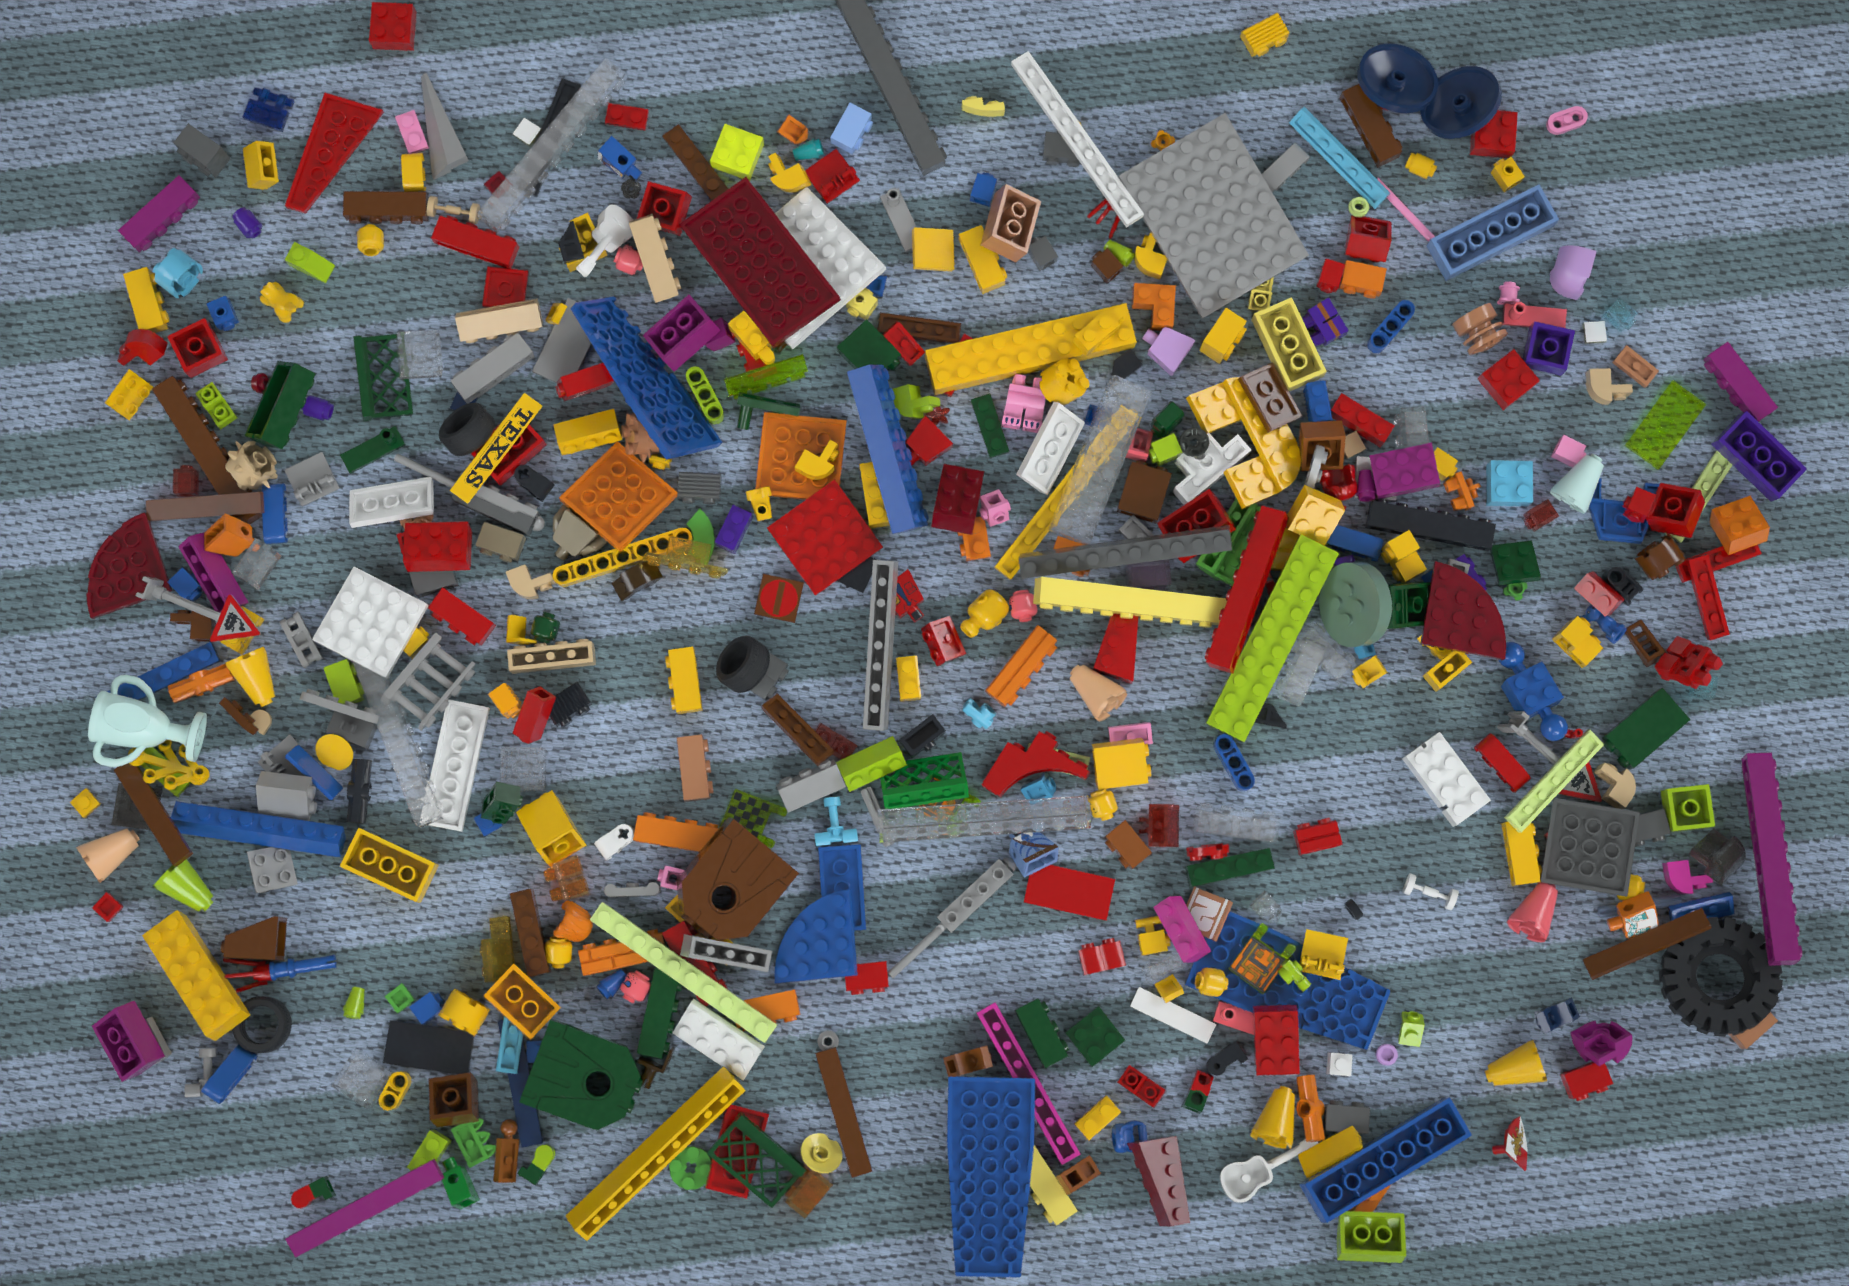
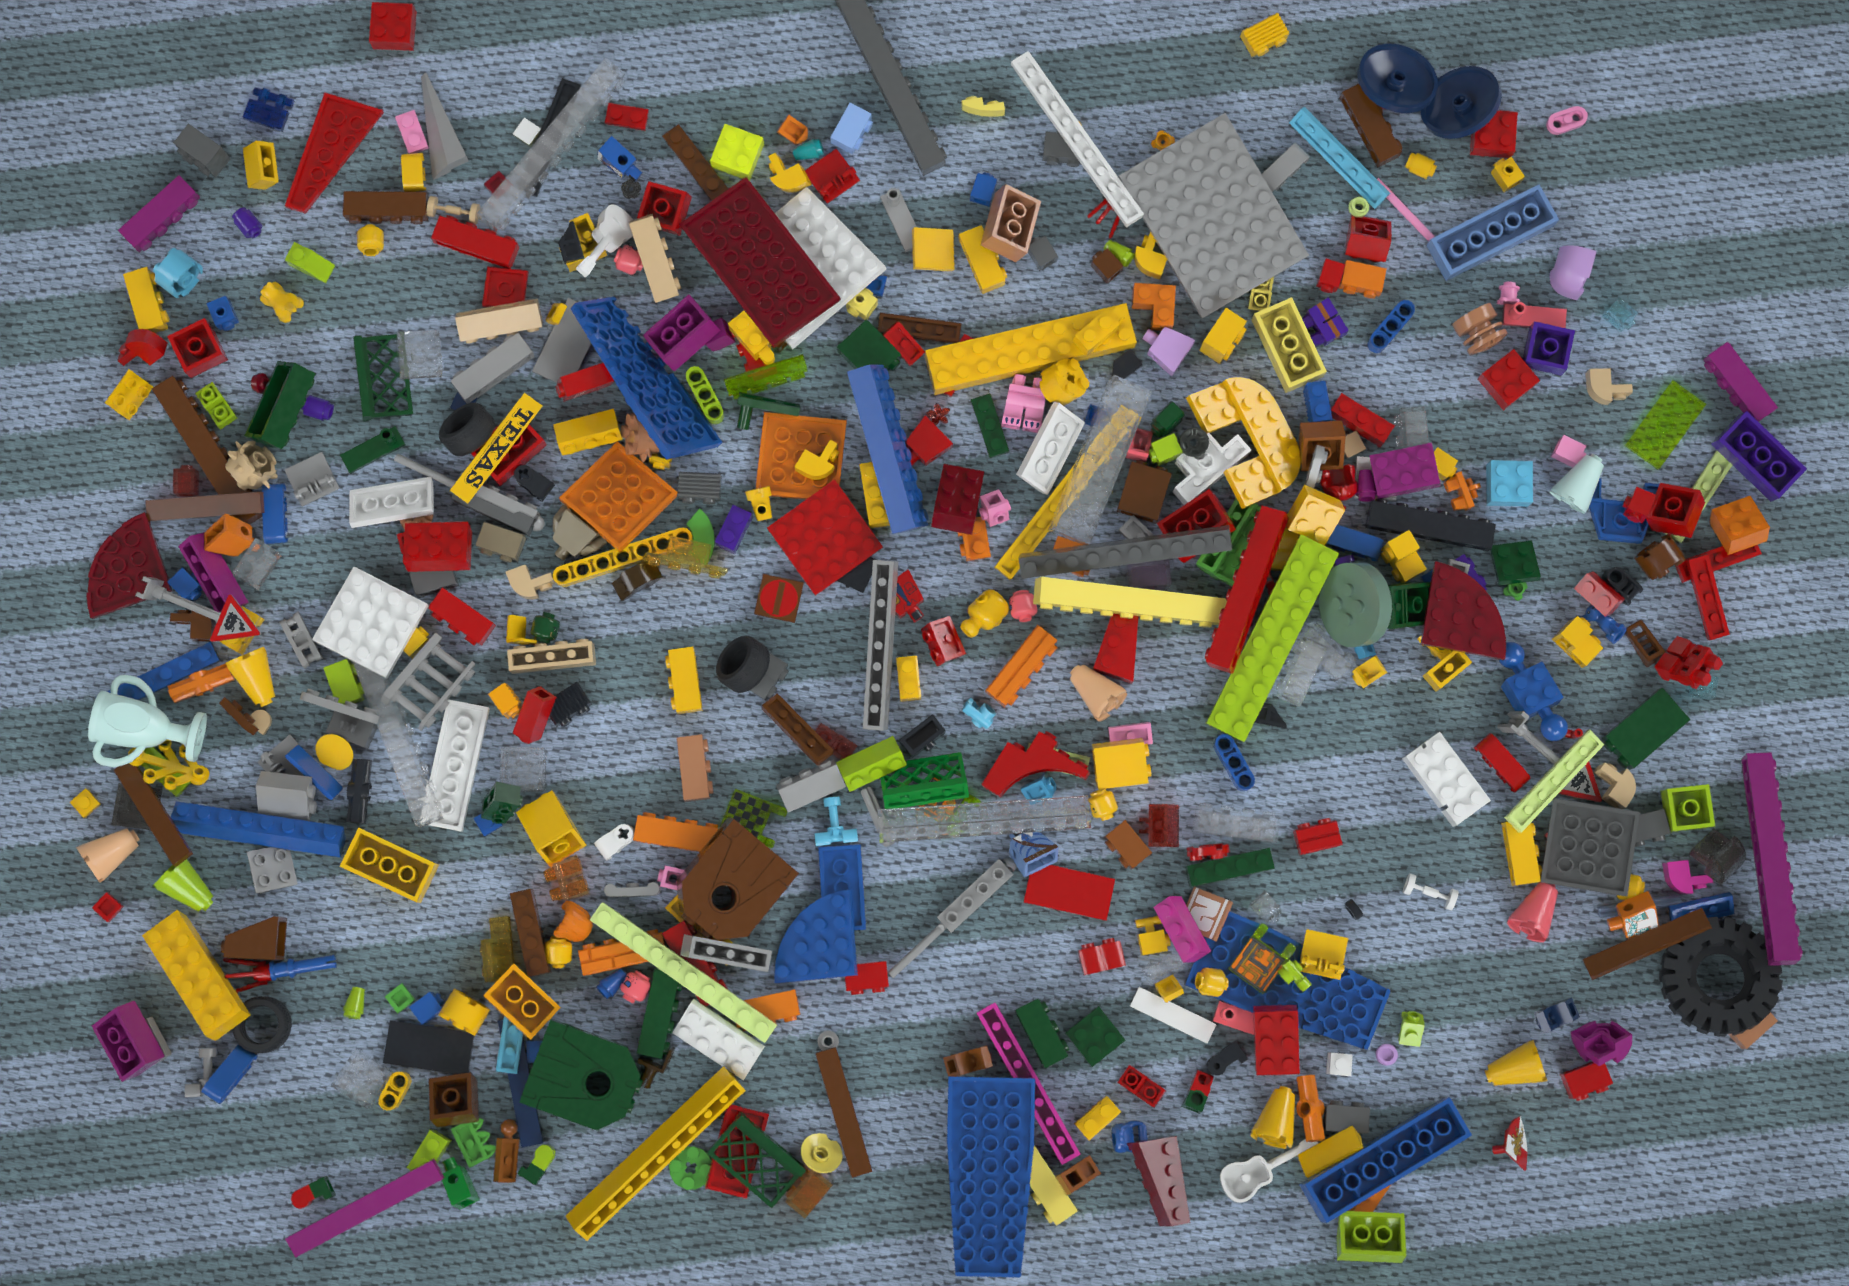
lime brick [892,384,940,419] -> none
tile [1238,362,1302,433] -> none
clear red brick [1523,499,1559,532] -> none
white tile [1583,321,1607,344] -> none
nougat plate [1612,345,1659,388] -> none

